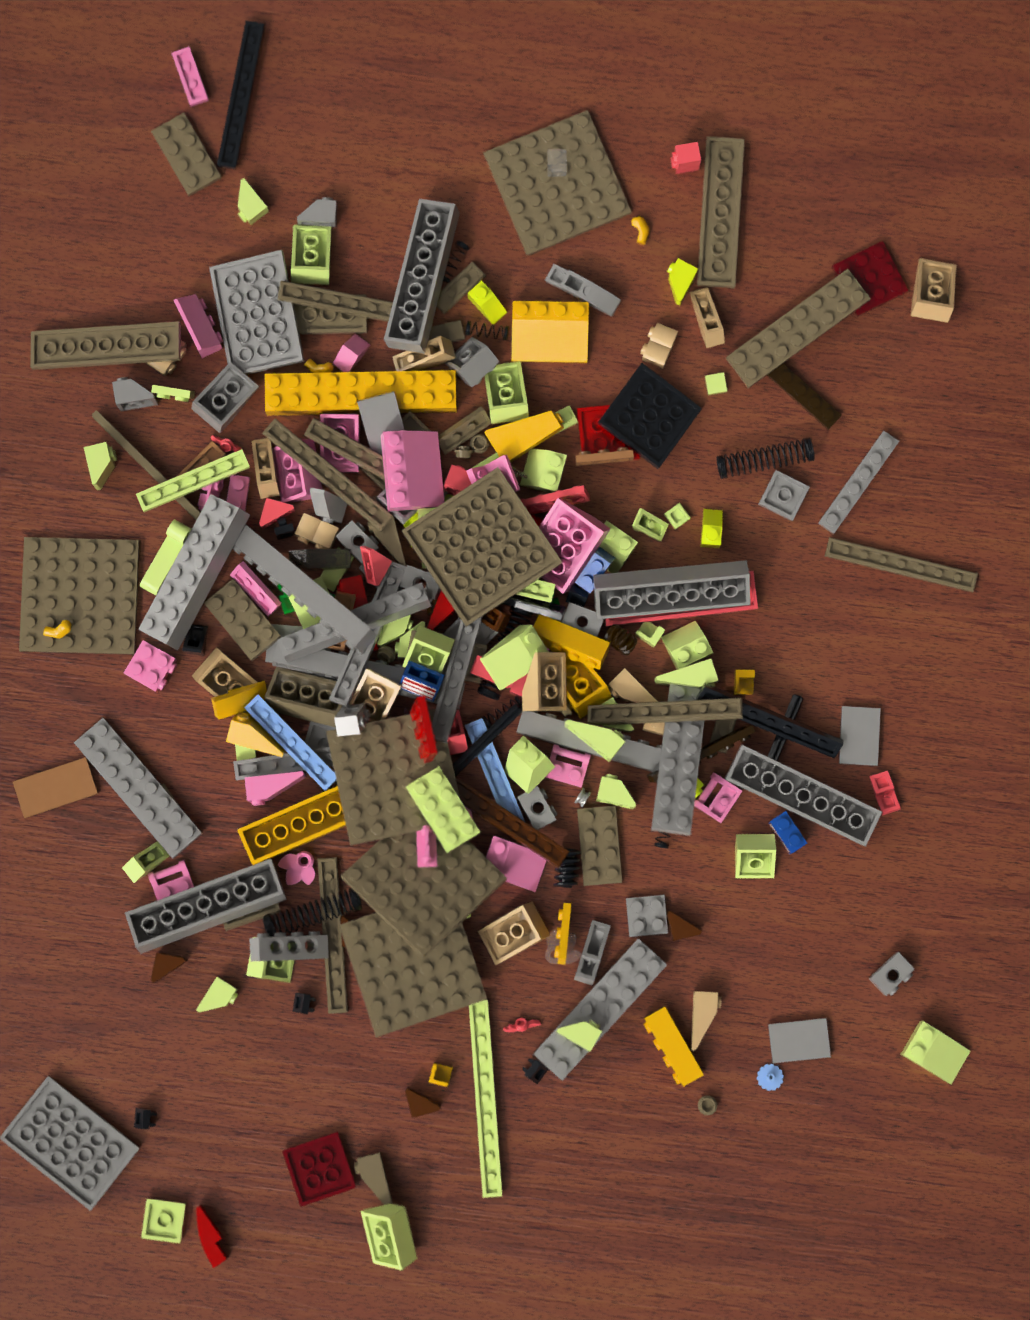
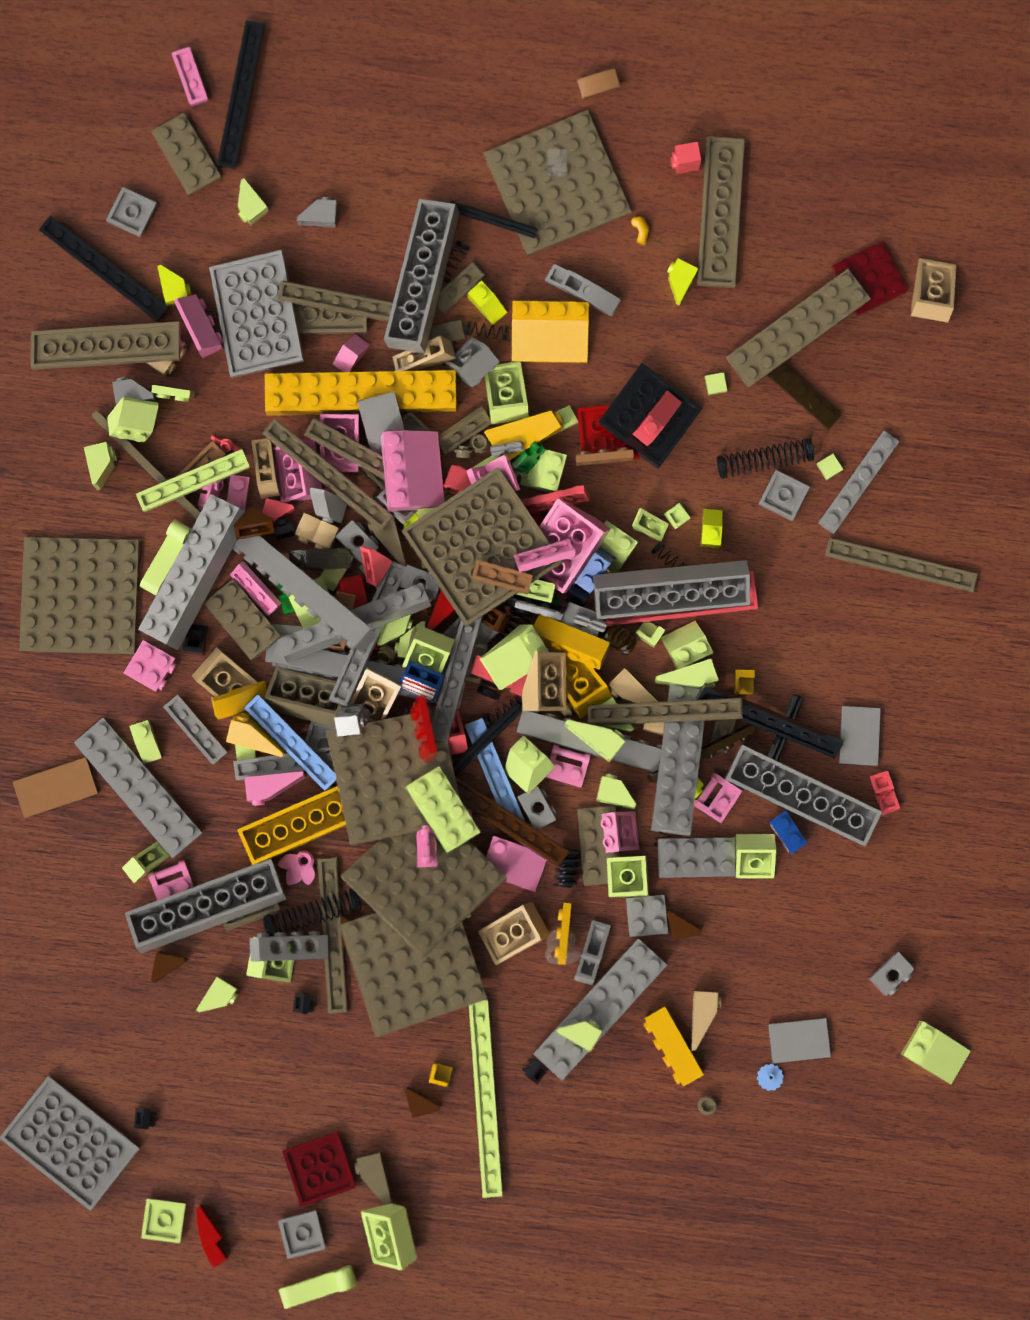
yellow arm [43,620,71,639] -> none
light grey slope [191,362,259,433] -> none
yellowish green slope [291,225,331,285] -> none
yellow arm [304,358,334,373] -> none
coral piece [503,1018,541,1033] -> none
light grey bush [574,788,591,807] -> none
tan brick [640,323,678,368] -> none
tan slope [690,287,725,348] -> none
none -> black plate [39,215,169,323]
none -> light grey plate [106,187,157,238]
none -> yellowish green slope [107,397,159,442]
none -> yellowish green slope [129,720,162,764]
none -> neon yellow slope [157,265,192,306]
none -> light grey plate [163,694,228,765]
none -> reddish brown slope [234,507,274,540]
none -> light grey plate [278,1210,326,1259]
none -> yellowish green beam [279,1265,357,1309]
none -> black axle [450,201,538,238]
none -> medium nougat plate [472,560,533,595]
none -> light grey piece [490,441,523,456]
none -> green plate [513,442,546,473]
none -> bright pink plate [514,539,575,572]
none -> light grey piece [574,613,607,632]
none -> medium nougat slope [577,68,621,98]
none -> bright pink plate [601,811,640,853]
none -> yellowish green slope [607,856,649,897]
none -> coral slope [633,391,682,446]
none -> black piece [651,541,685,567]
none -> light grey plate [658,838,735,878]
none -> yellowish green tile [816,454,843,480]

